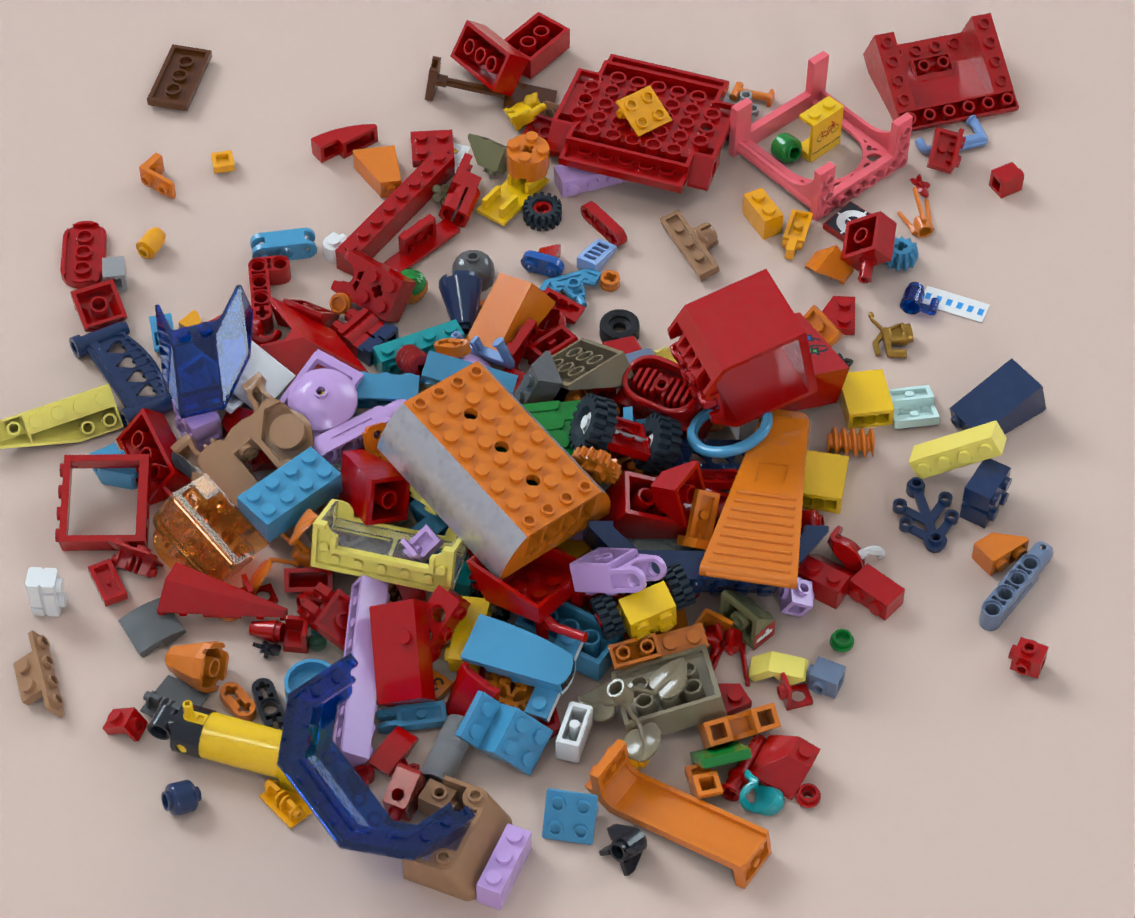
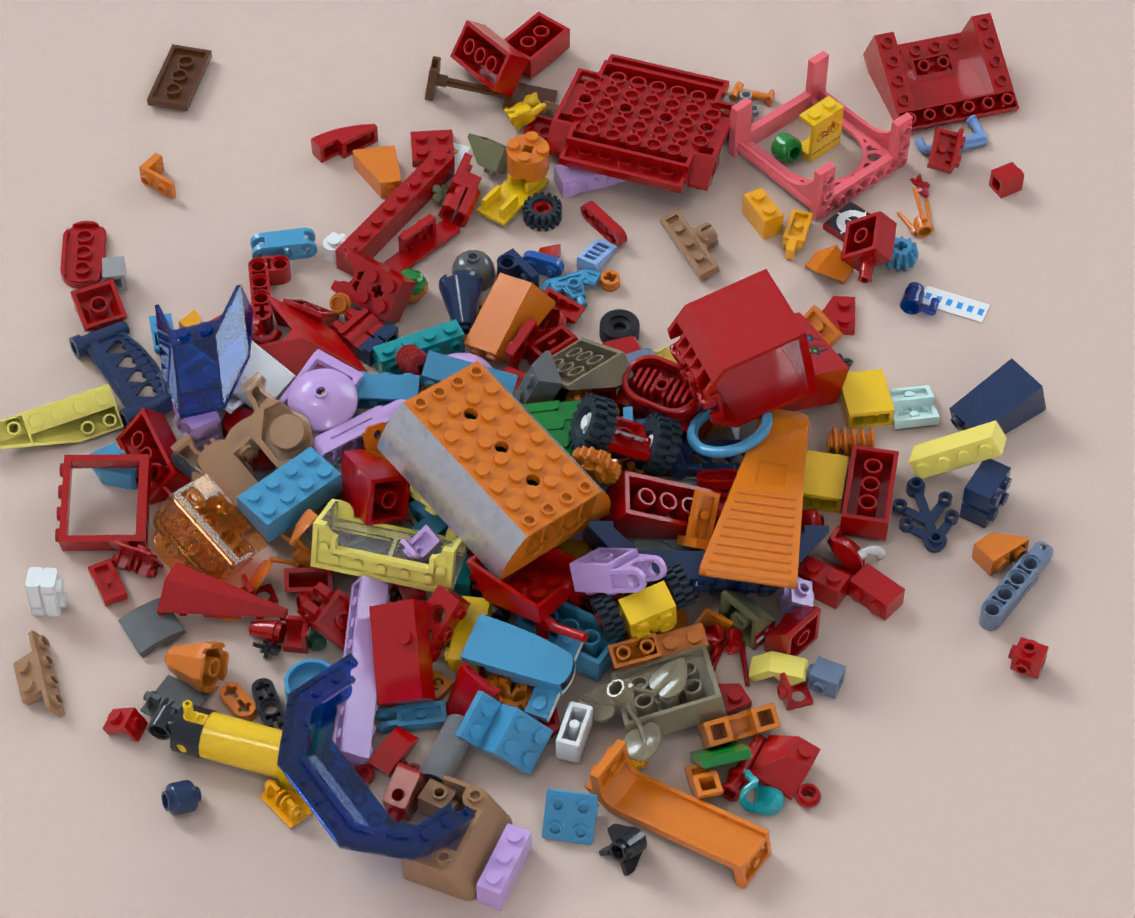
light orange brick [136,227,166,259] -> none
light orange plate [211,150,235,174] -> none
orange beam [434,338,471,358] -> none
medium blue piece [451,331,515,369] -> none
light orange hinge [616,85,672,137] -> none
red slope [650,460,706,528] -> none
green plate [830,629,854,652] -> none
pearl gold piece [868,312,914,358] -> none
none -> dark blue plate [497,248,539,288]
none -> red slope [764,606,821,656]
none -> red brick [840,445,899,541]

